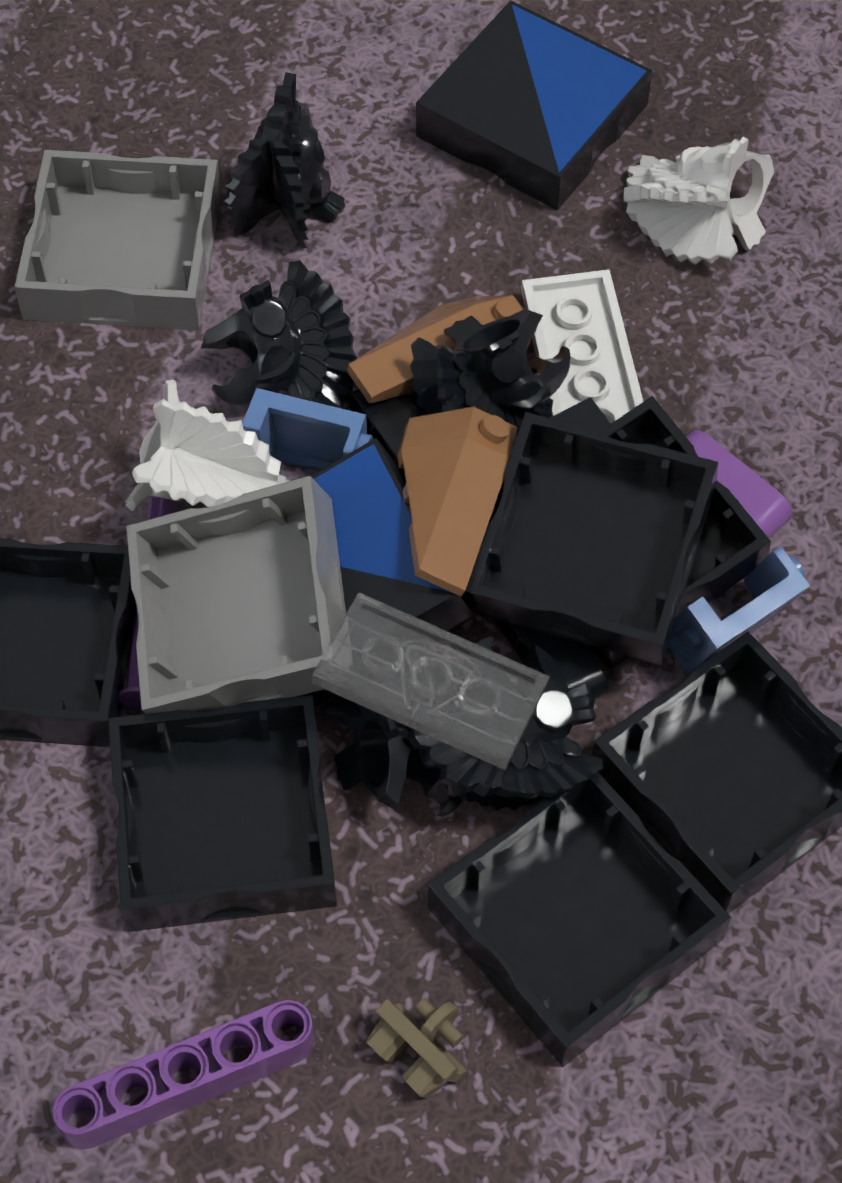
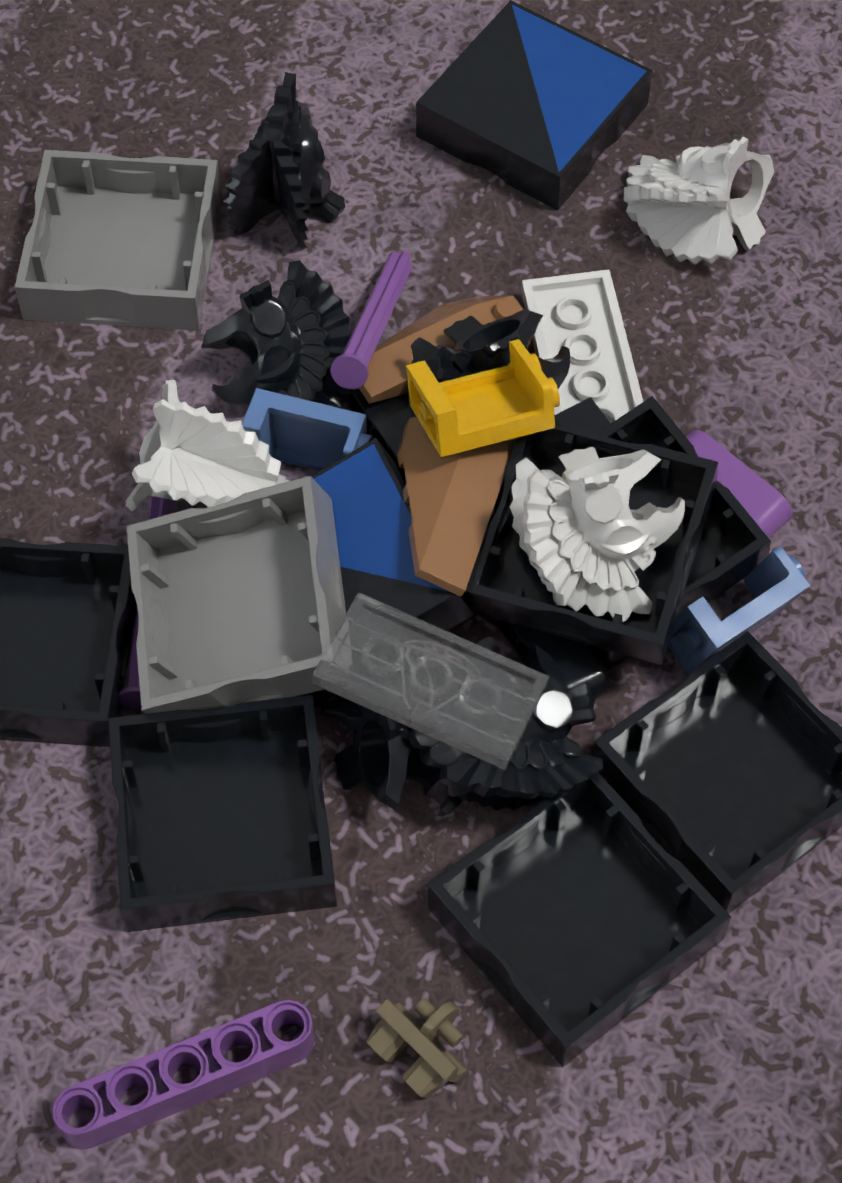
none -> medium lavender axle [331,251,413,389]
none -> yellow panel [406,339,560,457]
none -> white piece [510,446,685,622]

